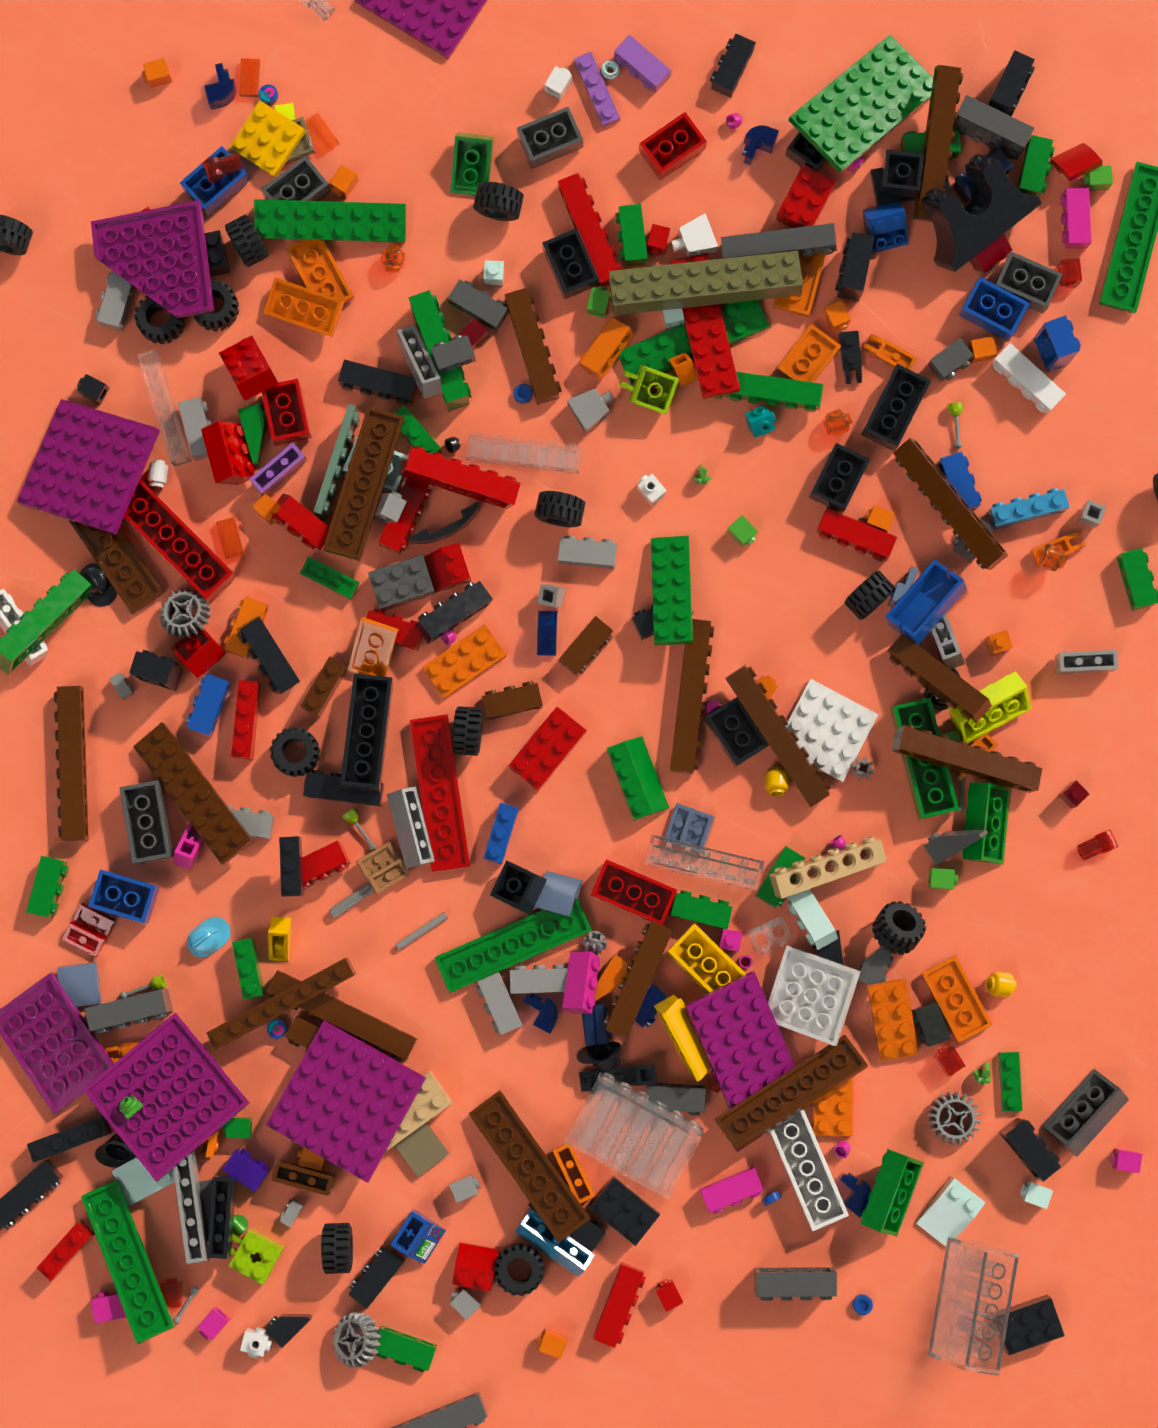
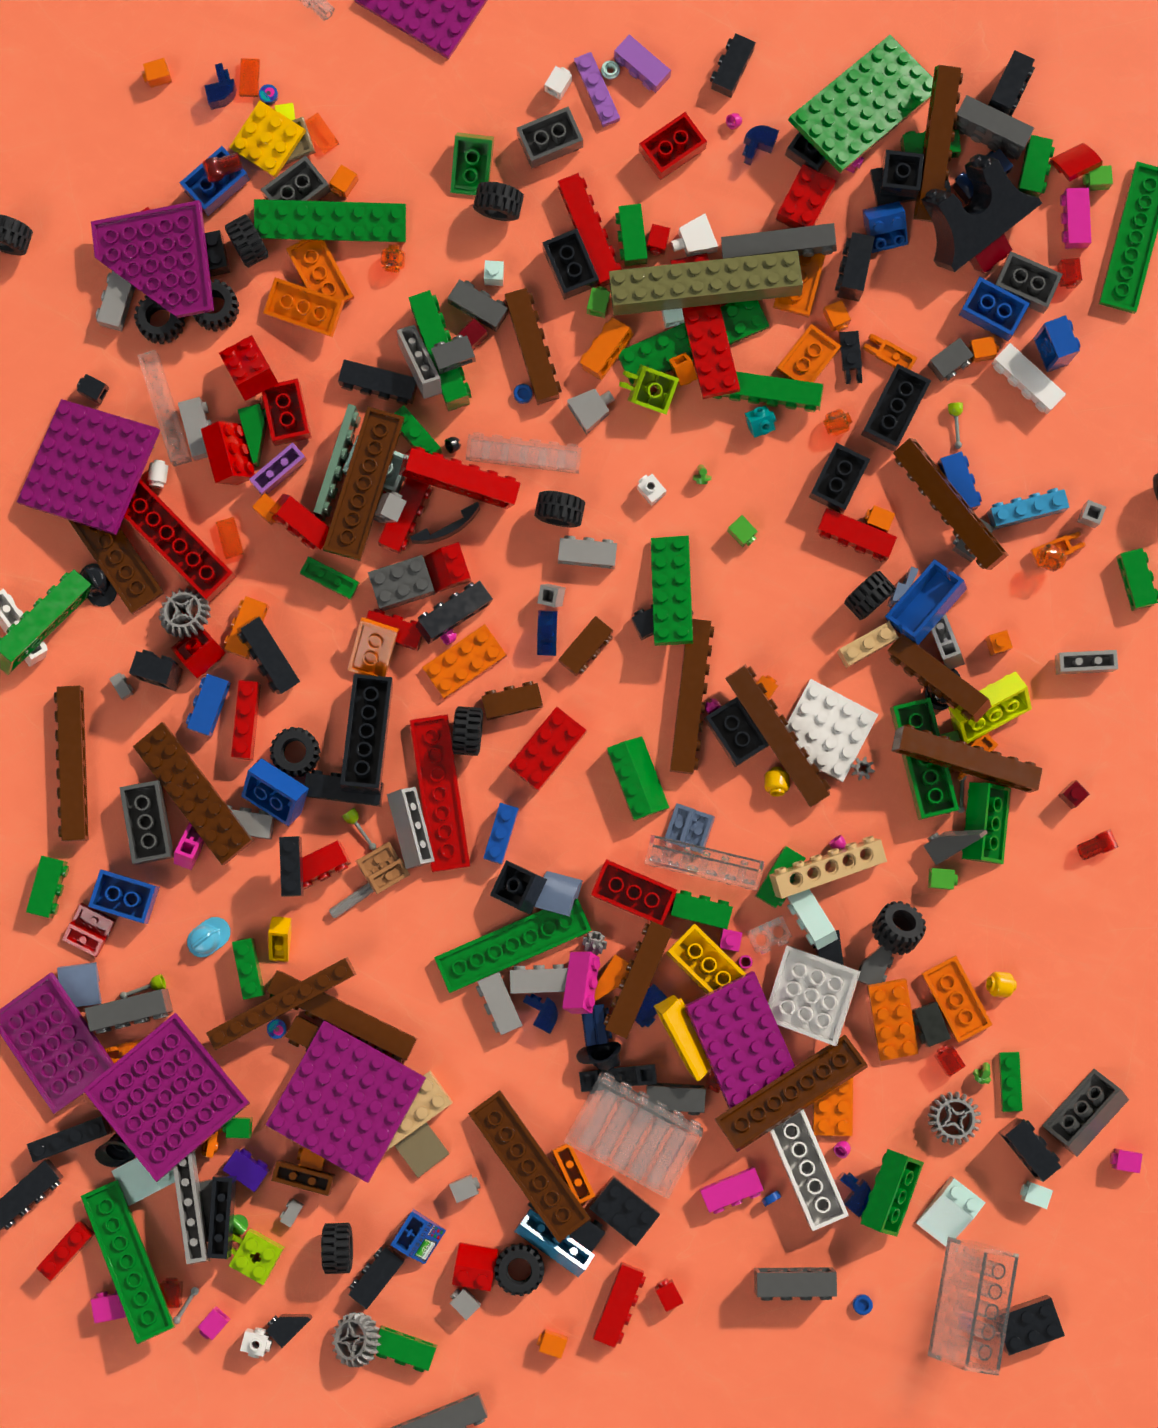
bright green plate [119,1096,143,1120] -> none
reddish brown brick [301,656,348,718] -> none
light grey bar [396,912,448,950] -> none
none -> blue brick [241,758,309,826]
none -> tan brick [837,621,899,668]

